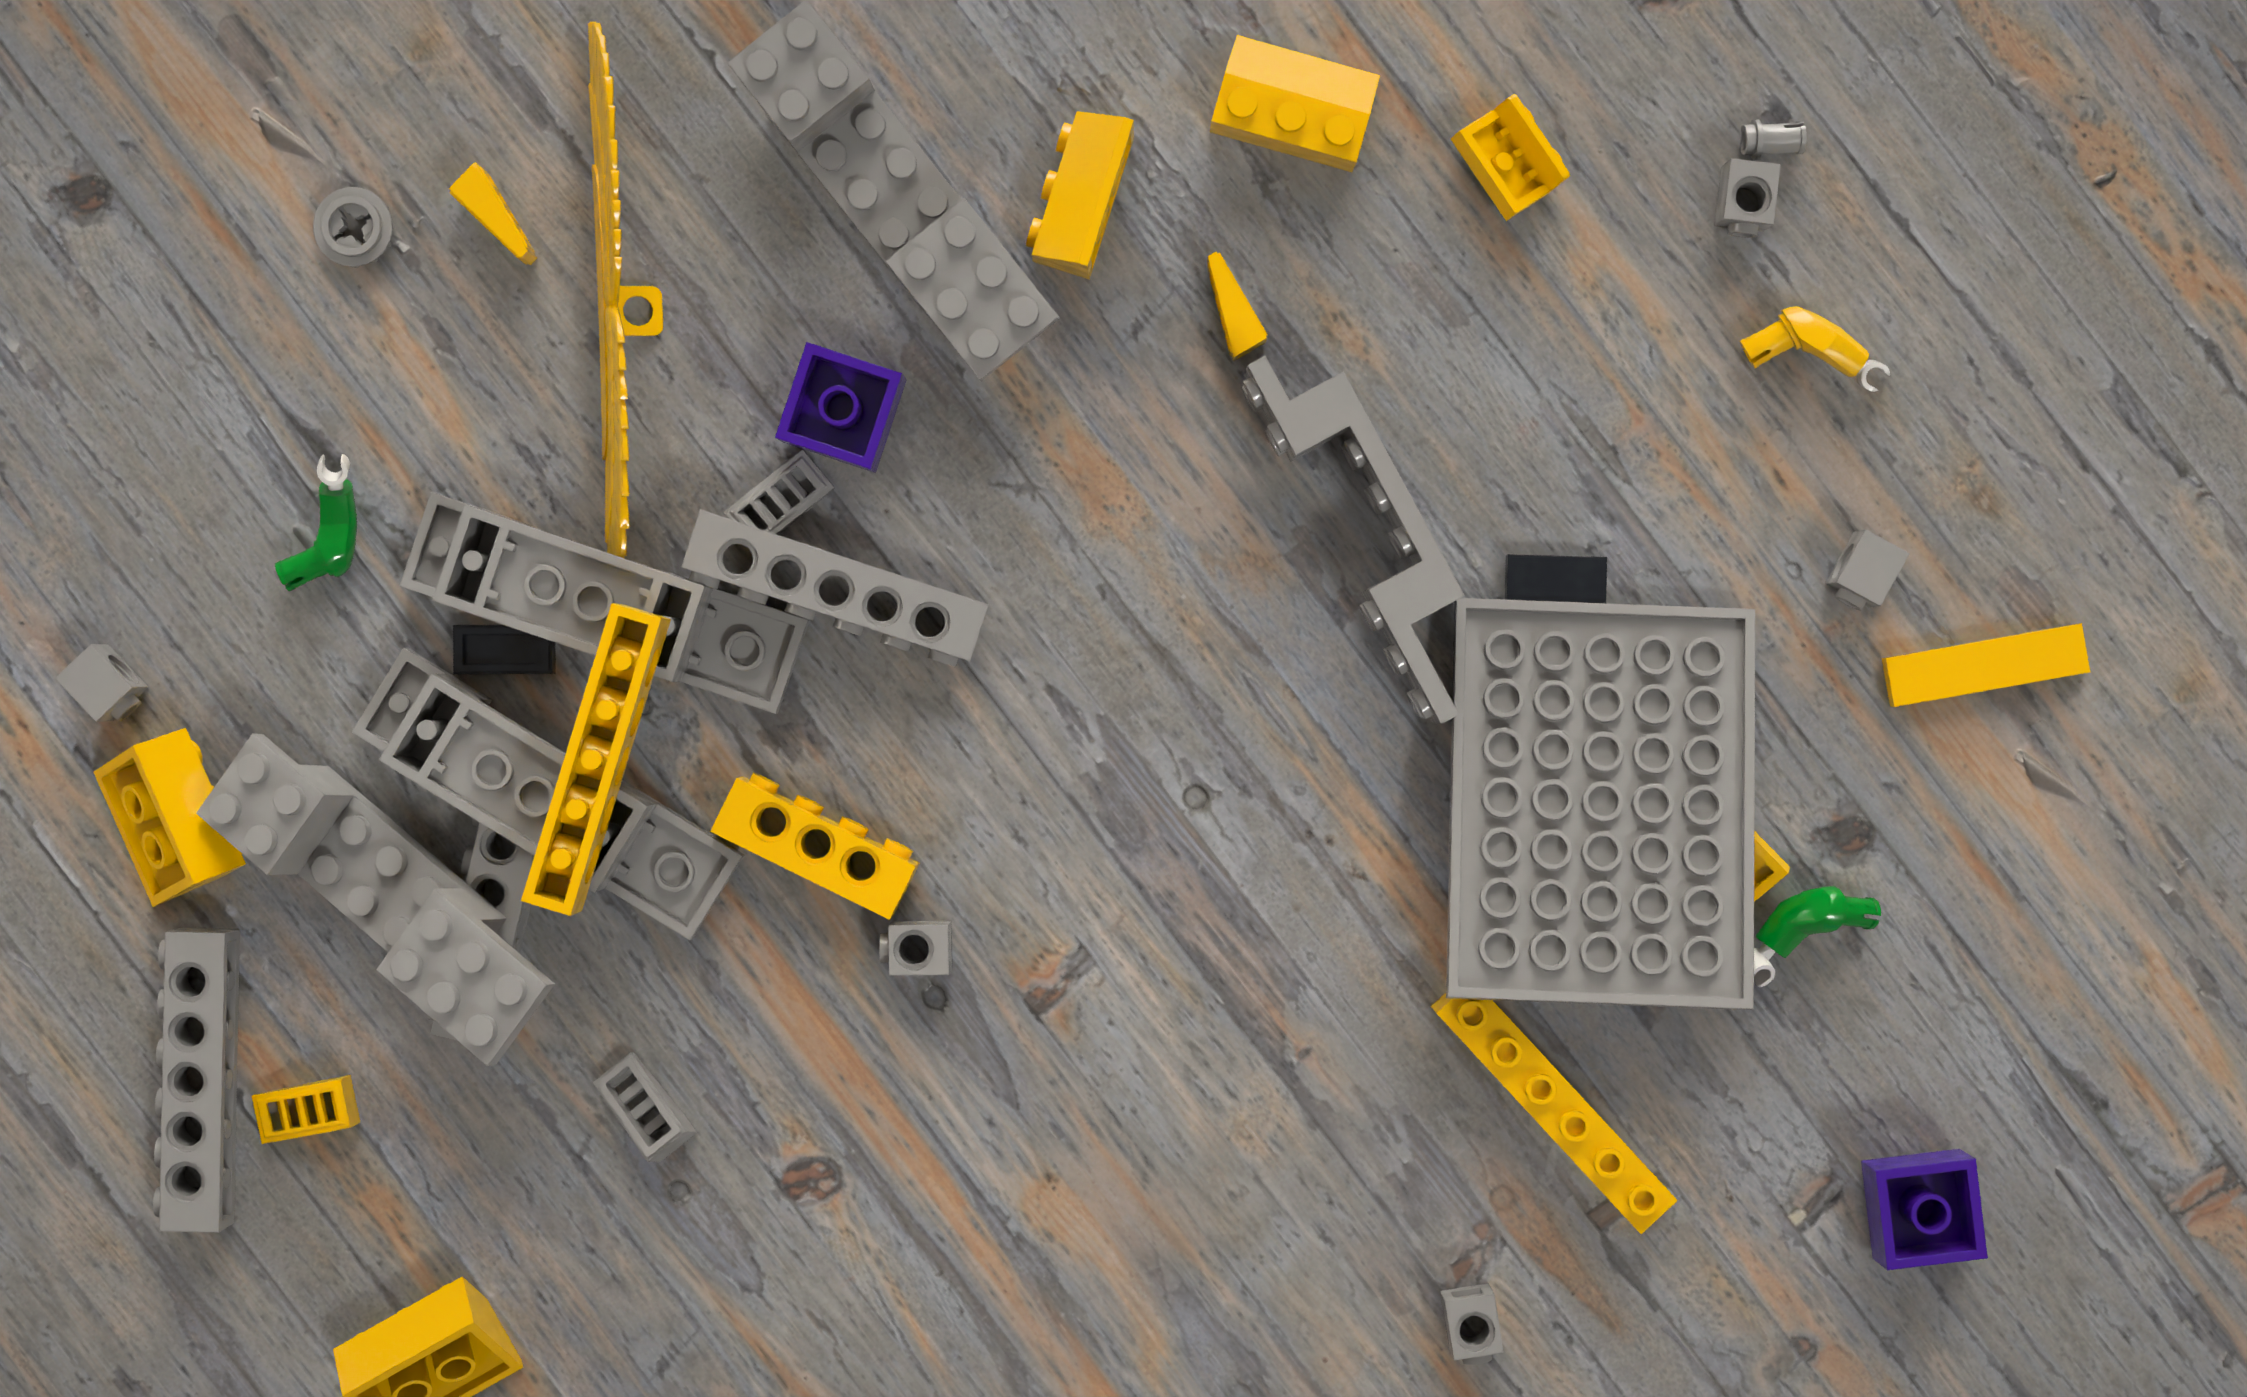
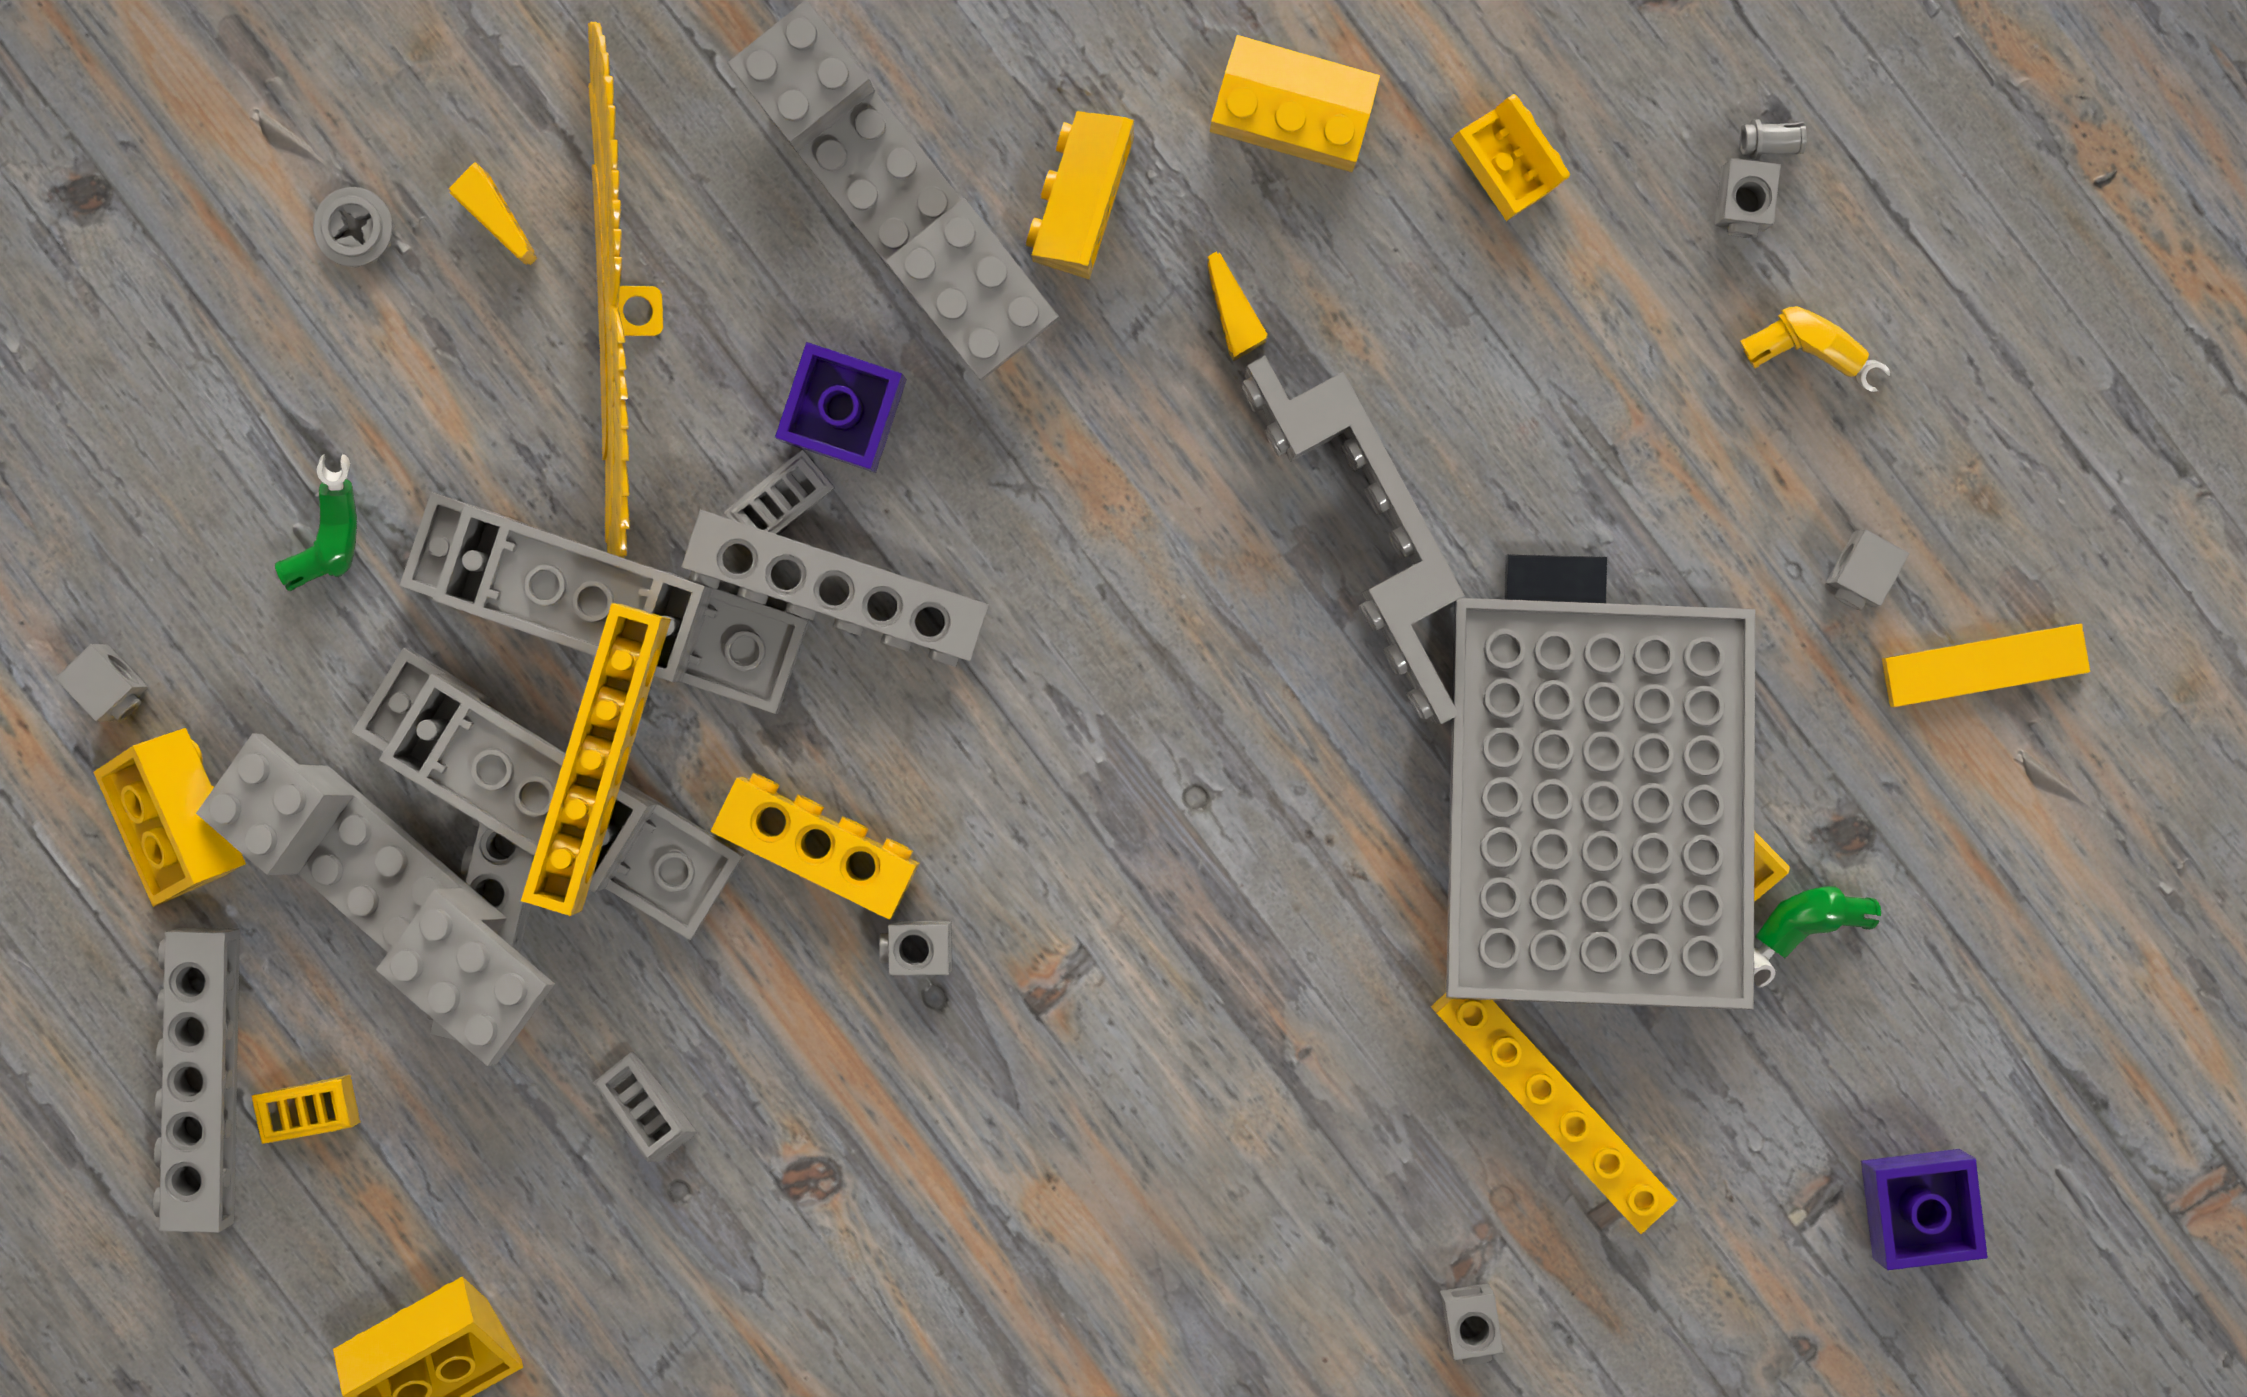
black tile [453,625,556,675] -> none

